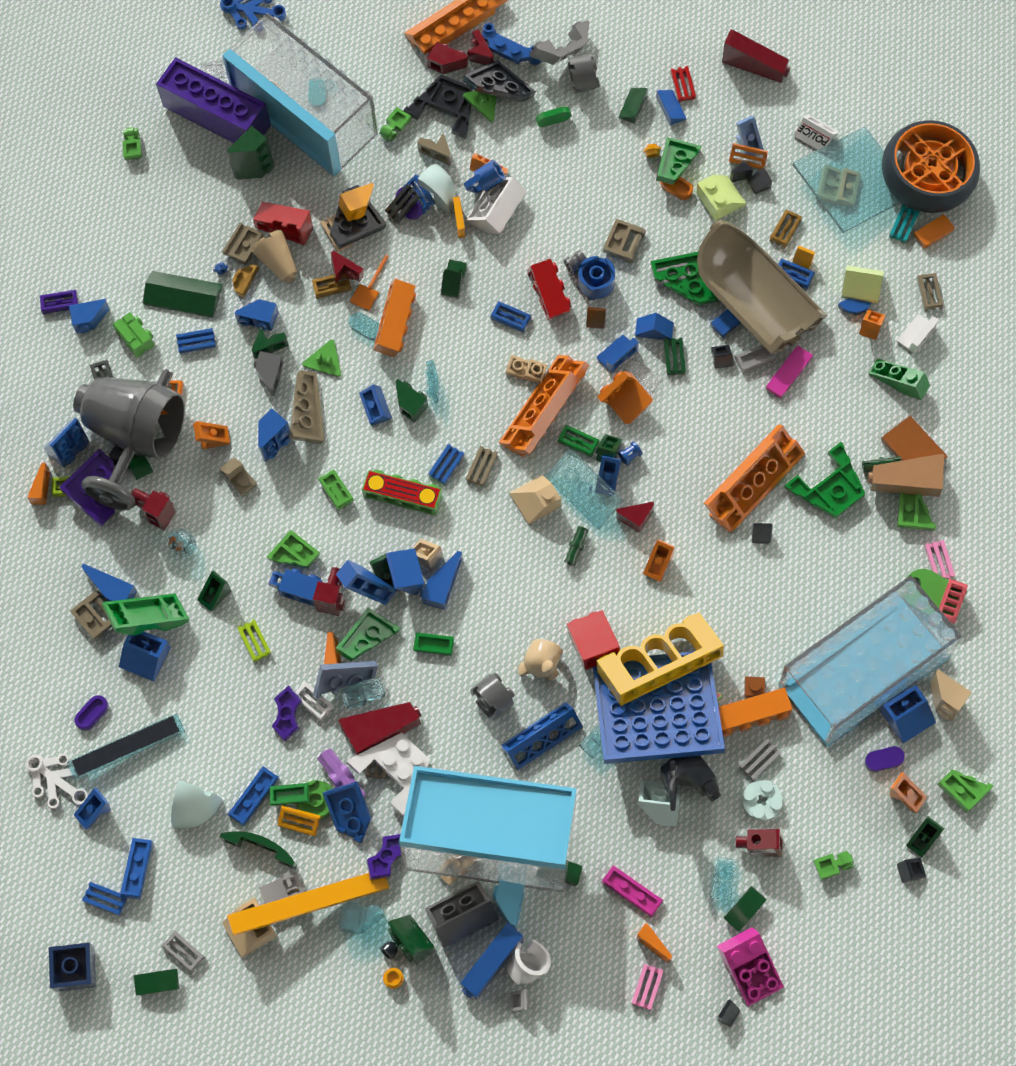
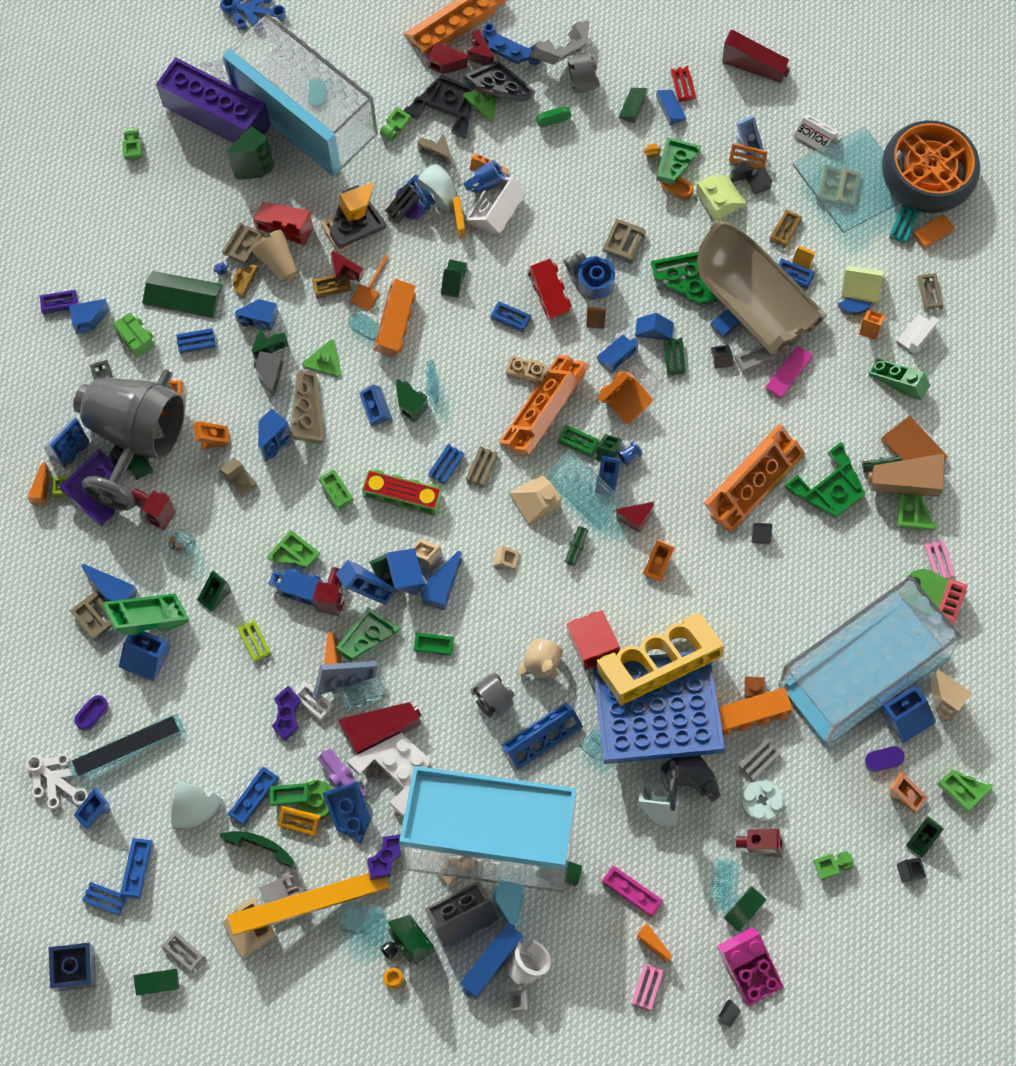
none -> tan slope [493,546,519,570]

